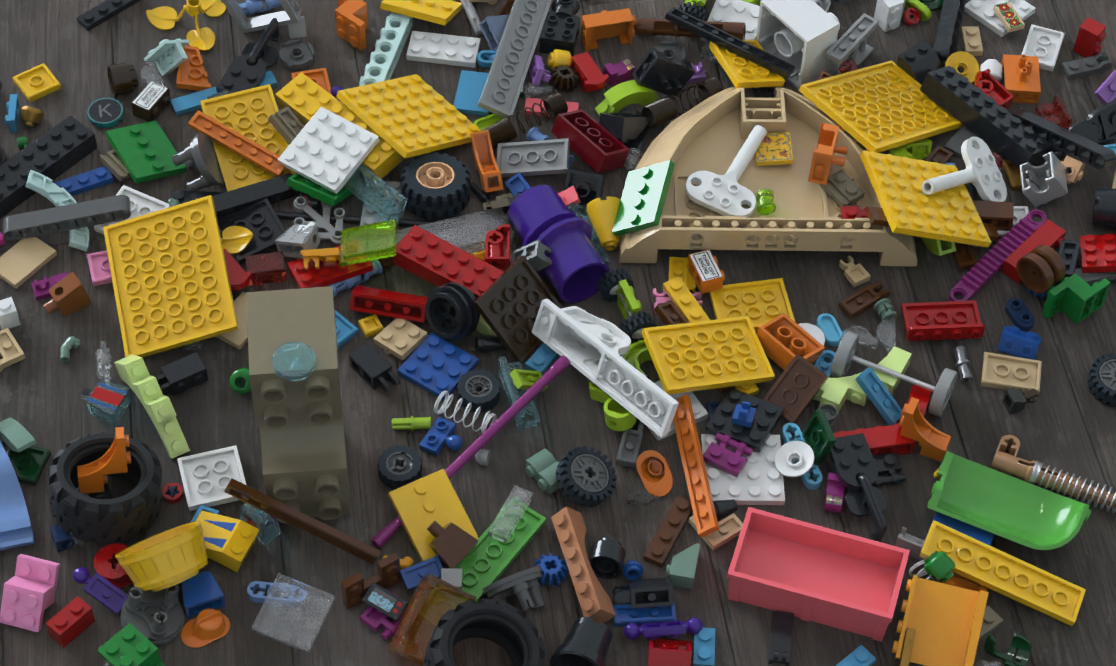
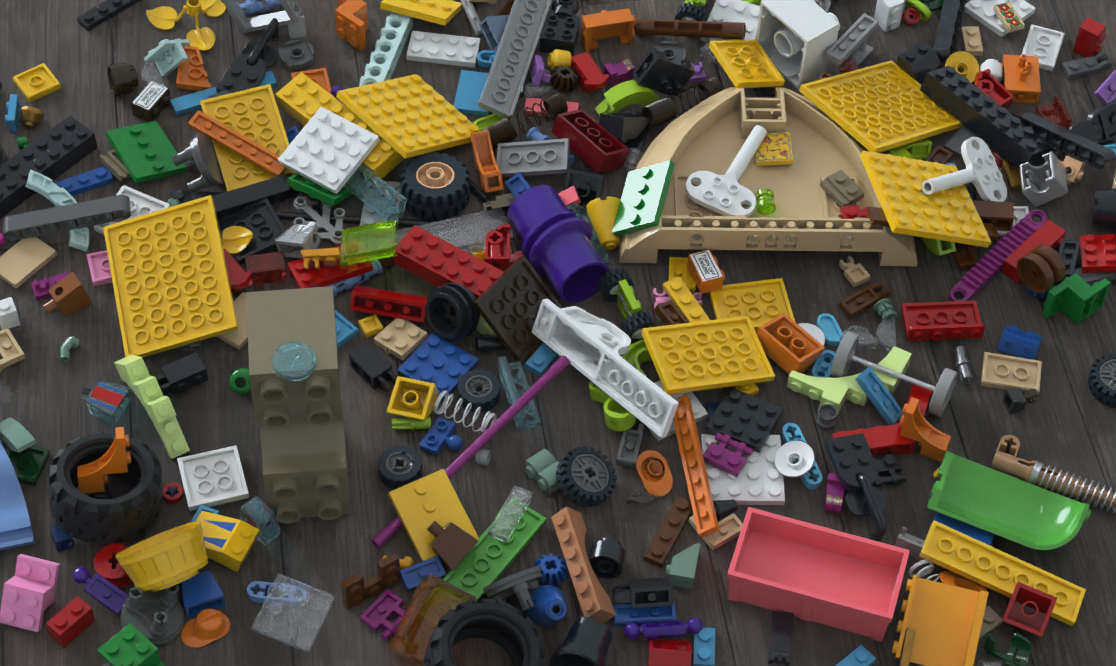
tile [87,98,124,128] -> none
clear piece [95,341,112,386] -> none
reddish brown tile [224,478,381,564] -> none
dark tan plate [268,106,305,145] -> none
tile [362,582,409,622] -> none
light grey slope [441,568,462,590] -> none
dark grey hinge [510,240,552,271] -> none
lime plate [510,369,548,392] -> none
blue plate [623,560,643,580] -> none
black tile [665,7,795,79] -> none
blue tile [732,401,756,428] -> none
reddish brown plate [762,353,829,424] -> none
dark green tile [802,409,836,465] -> none
orange piece [808,123,848,185] -> none
green head [924,550,955,582] -> none
dark blue plate [1005,298,1035,331] -> none
none -> yellow slope [386,376,439,421]
none -> blue cone [527,585,568,627]
none -> red slope [1002,582,1057,637]

